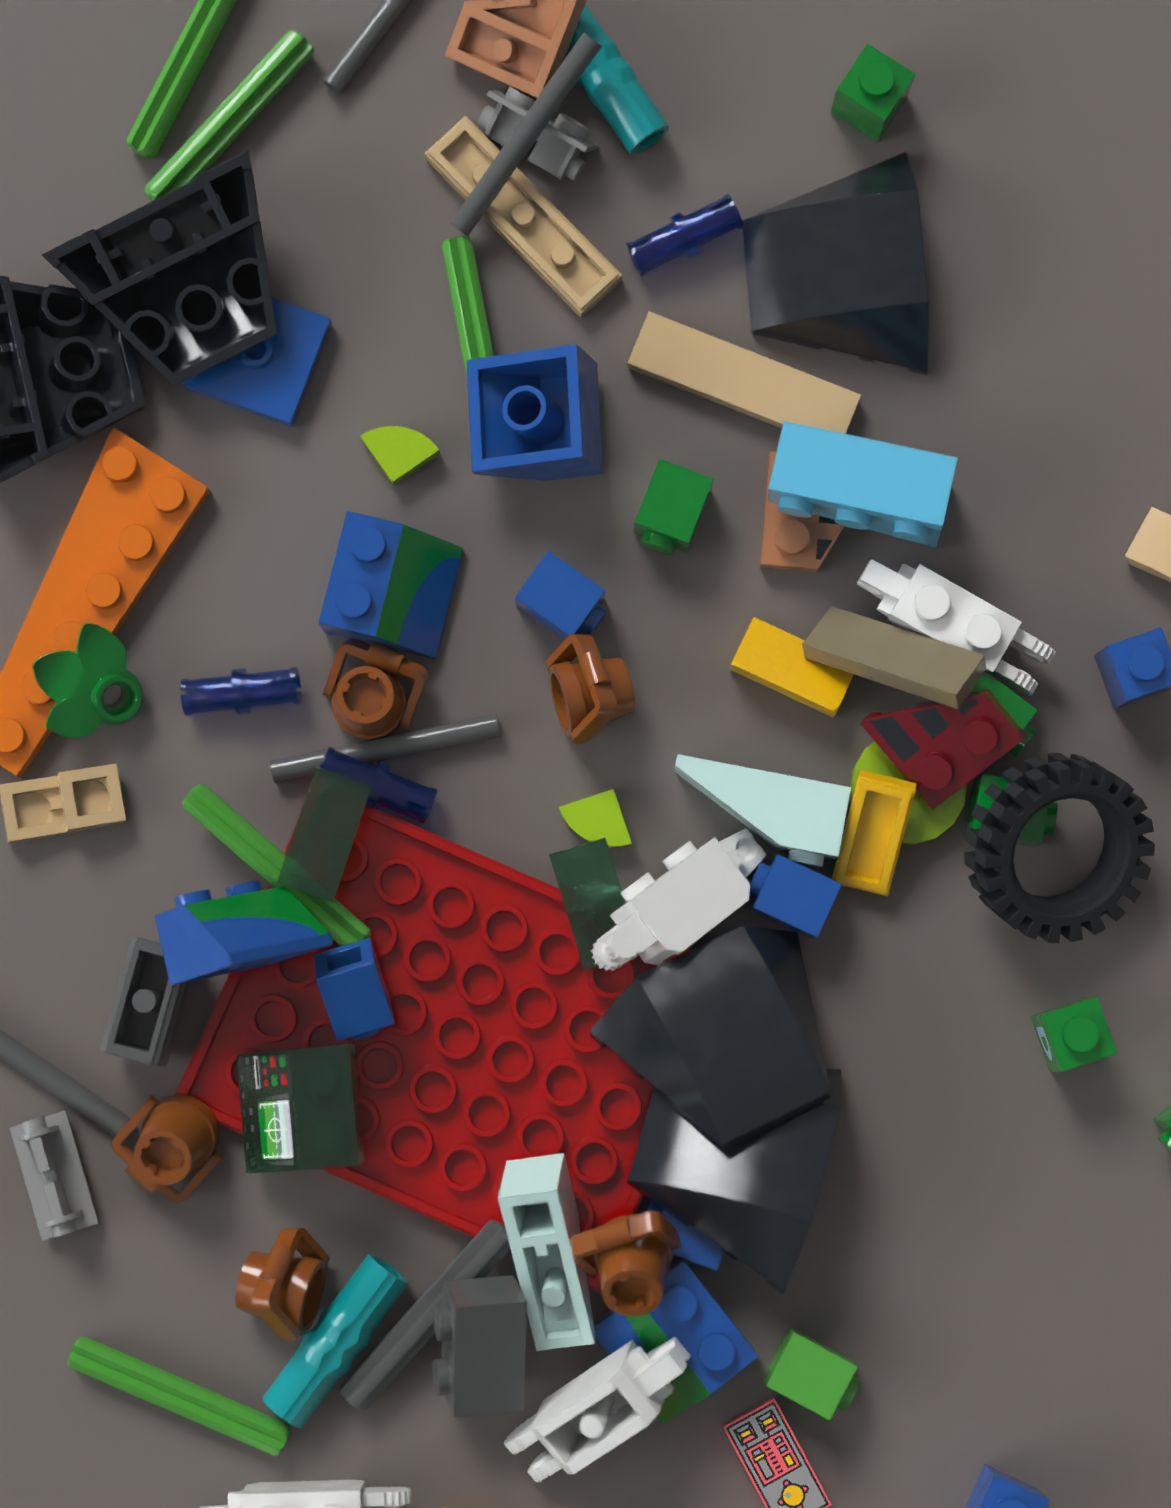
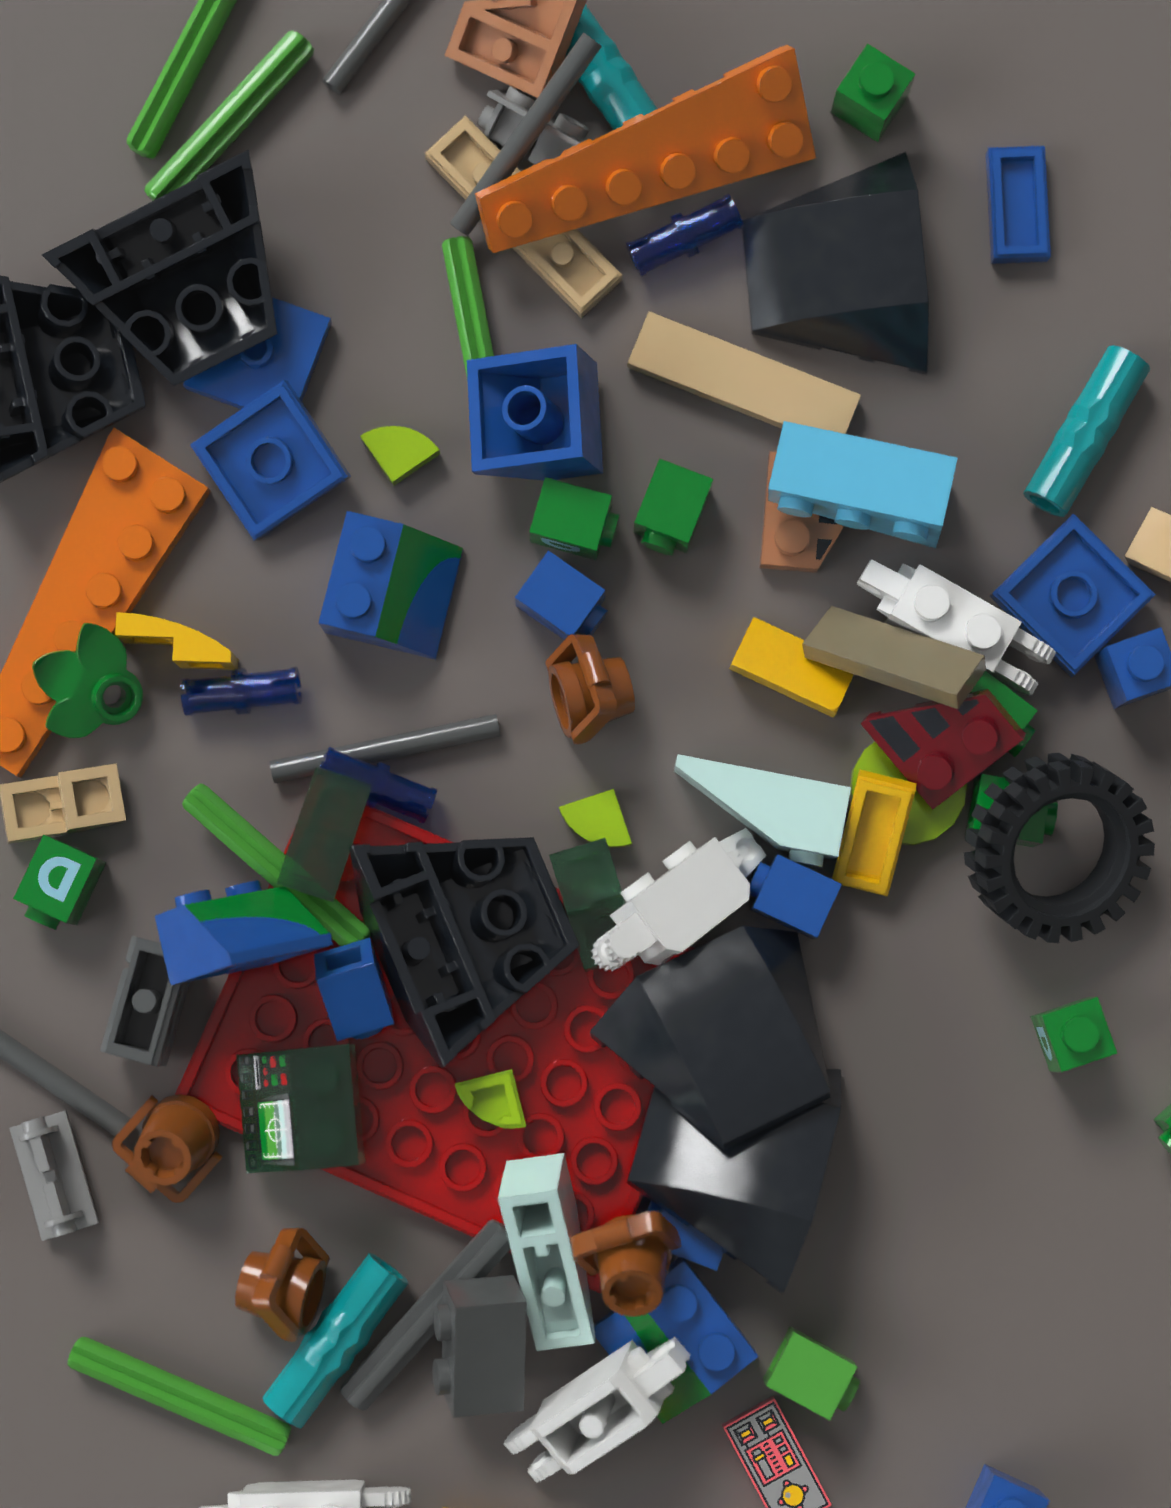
dark orange piece [323,638,428,741] -> none
none -> green brick [13,834,107,930]
none -> yellow slope [115,612,238,670]
none -> blue plate [190,380,351,541]
none -> black wedge [349,837,579,1068]
none -> lime tile [455,1069,527,1129]
none -> orange wing [475,45,816,253]
none -> green brick [529,477,620,560]
none -> blue tile [986,146,1051,264]
none -> blue plate [989,513,1156,677]
none -> teal axle [1023,345,1151,517]

